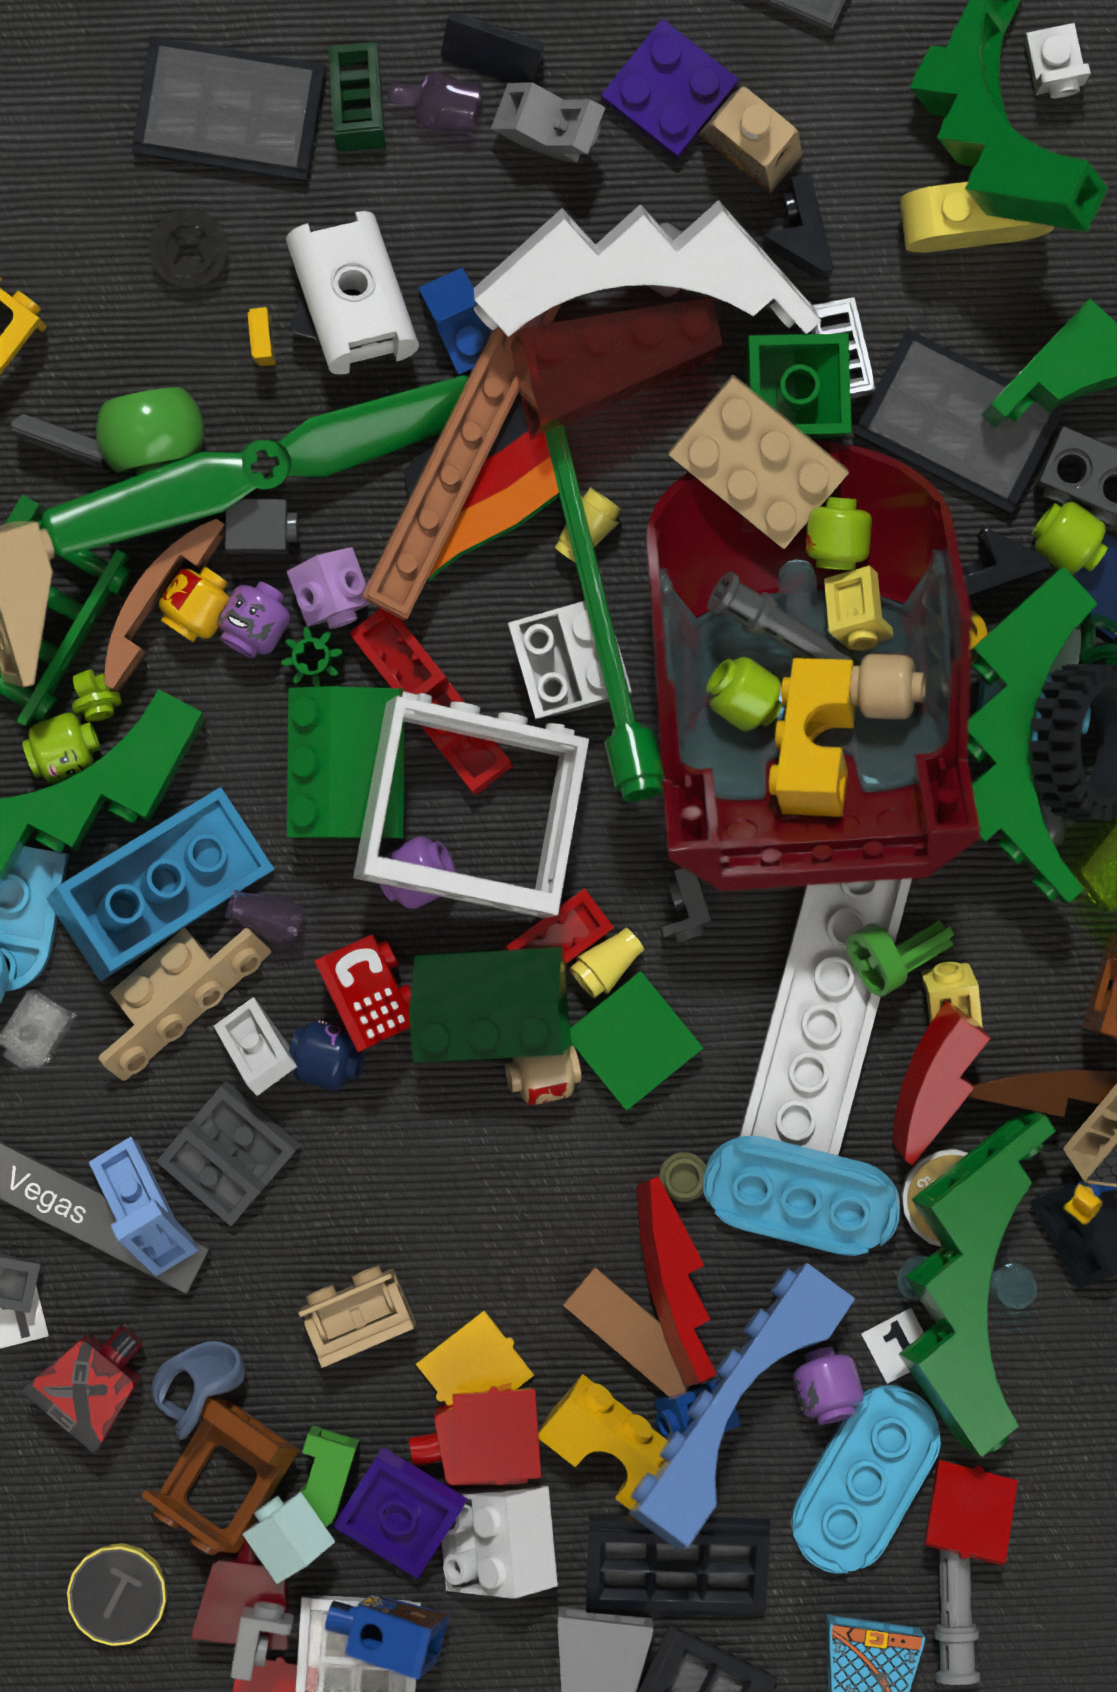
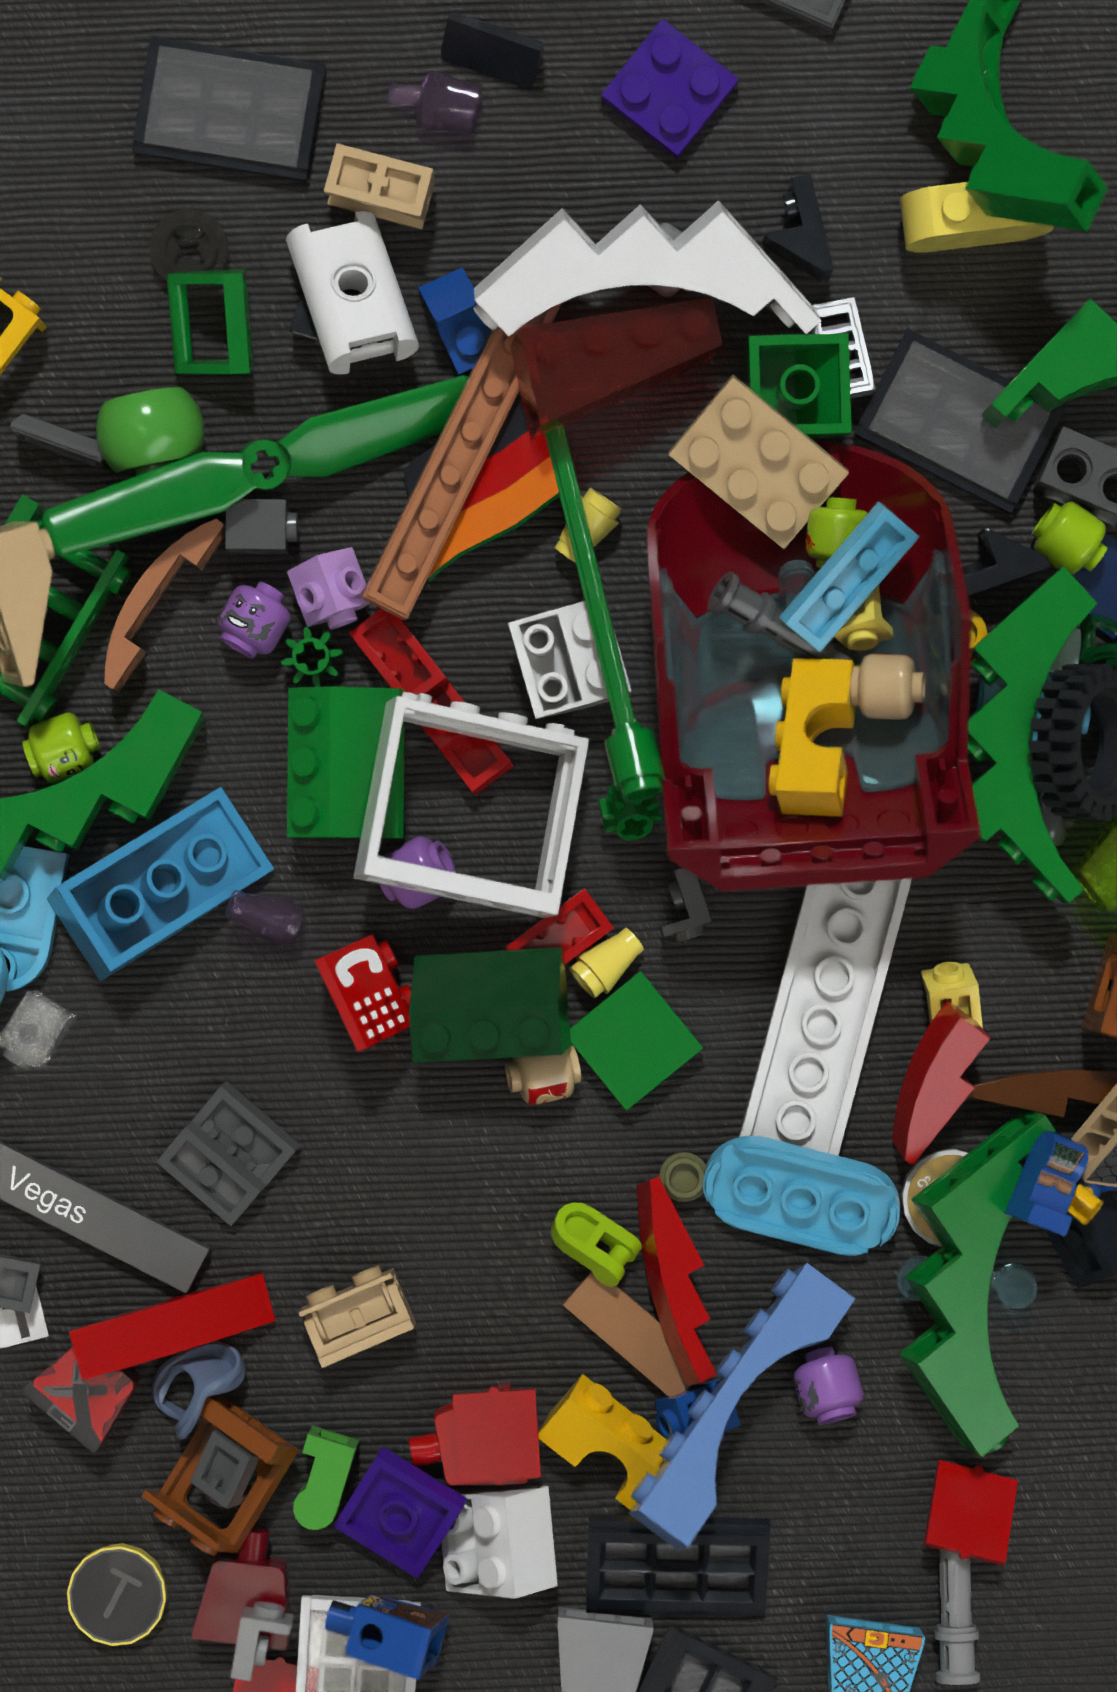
lime plate [72,669,122,722] -> none
light blue bracket [89,1136,198,1277] -> none
tan bracket [98,927,271,1081] -> none
yellow head [159,566,230,642] -> none
white slope [214,997,297,1096] -> none
light aqua brick [242,1492,335,1584] -> none
yellow tile [247,307,276,366] -> none
dark blue head [289,1020,365,1091] -> none
dark green slope [328,41,386,152] -> none
yellow piece [416,1310,534,1405] -> none
light grey brick [491,83,605,162] -> none
tan torso [699,86,802,194] -> none
lime head [706,657,782,731] -> none
medium azure tile [791,1385,941,1574] -> none
bright green piece [846,920,954,996] -> none
white sticker [861,1308,924,1384] -> none
white bracket [1024,23,1091,98] -> none
none -> red slope [69,1273,276,1381]
none -> green tile [166,269,254,374]
none -> dark grey bracket [190,1429,259,1509]
none -> tan hinge [324,143,435,230]
none -> lime plate [551,1202,642,1287]
none -> green gear [598,784,662,840]
none -> medium azure plate [779,501,919,652]
none -> blue leg [1005,1131,1088,1236]

